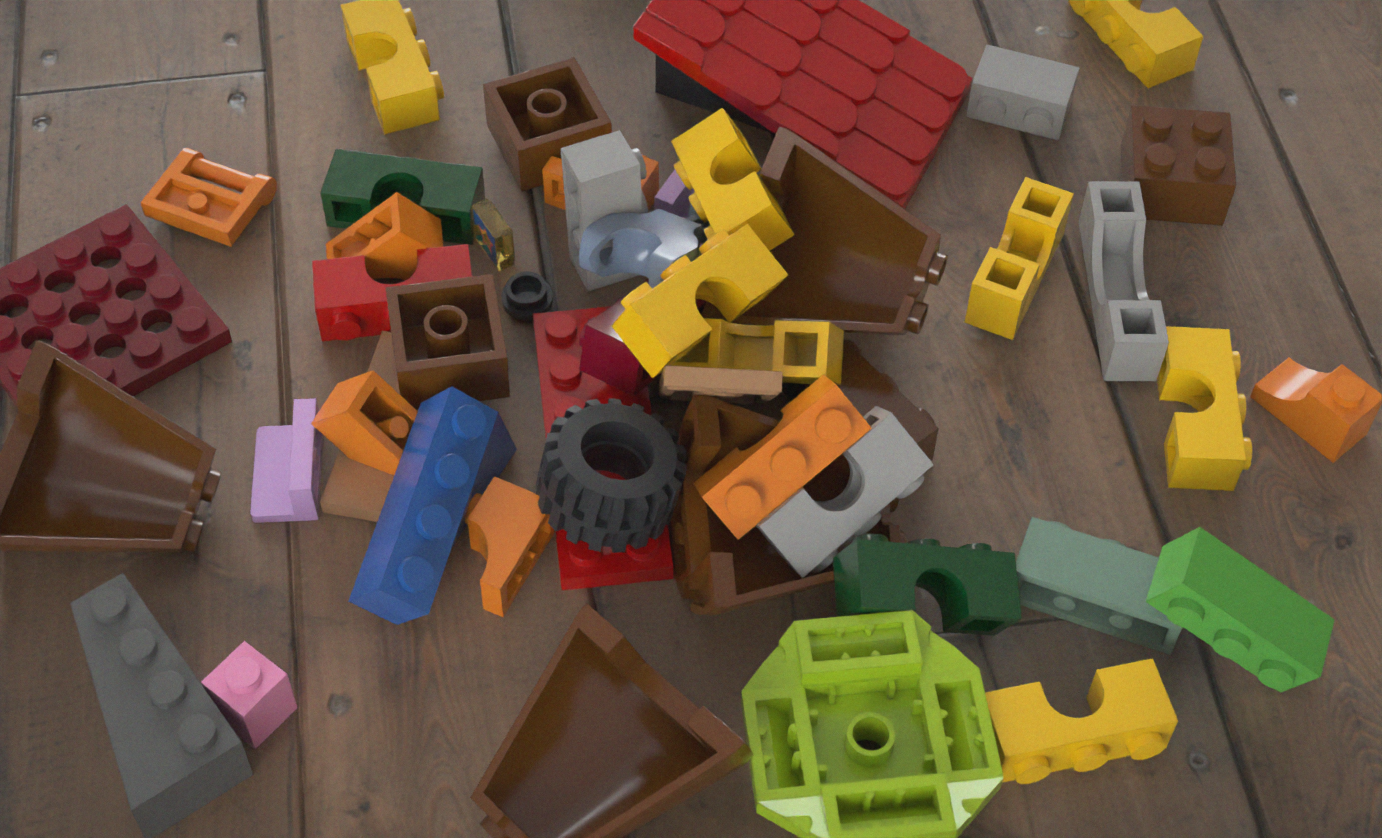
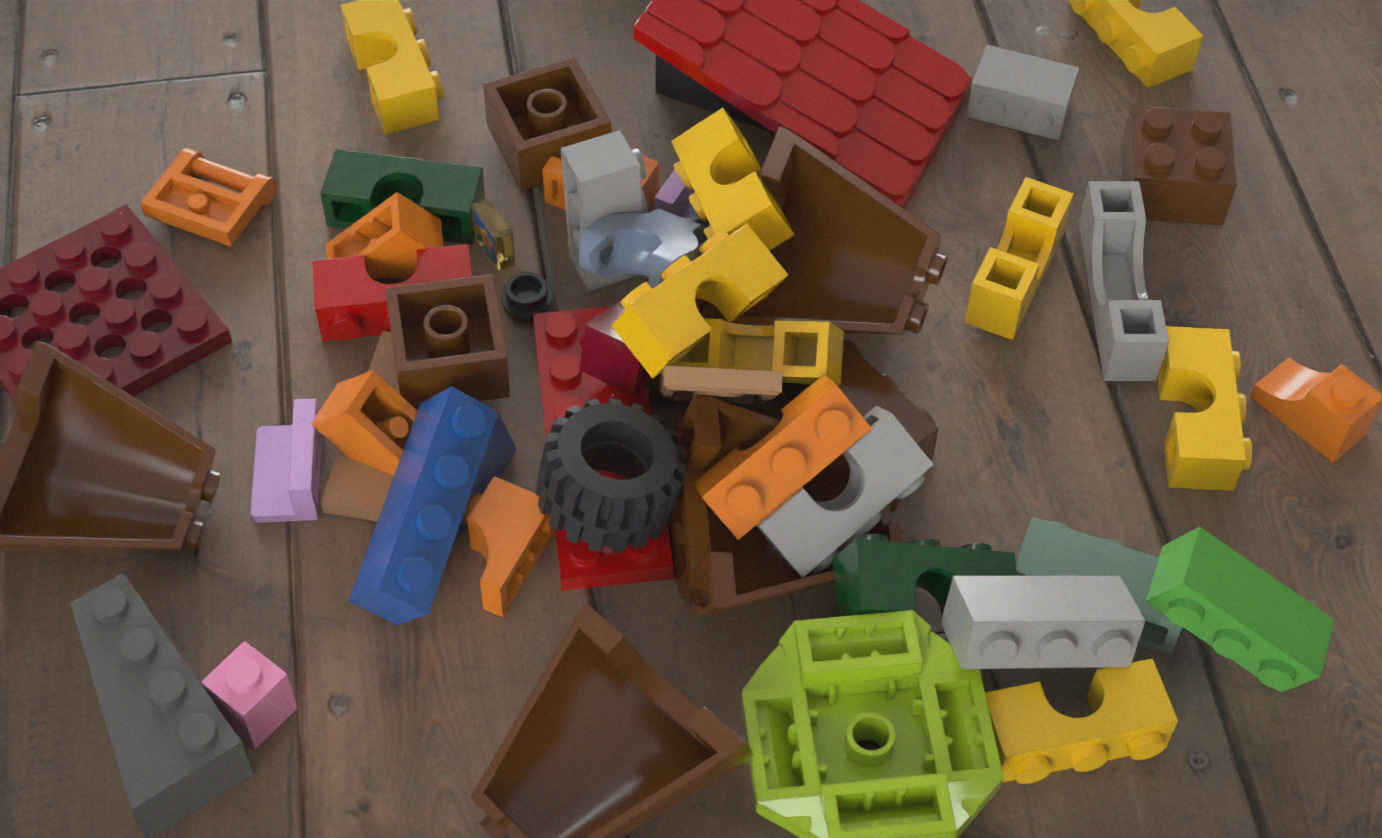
none -> light grey brick [941,576,1145,669]

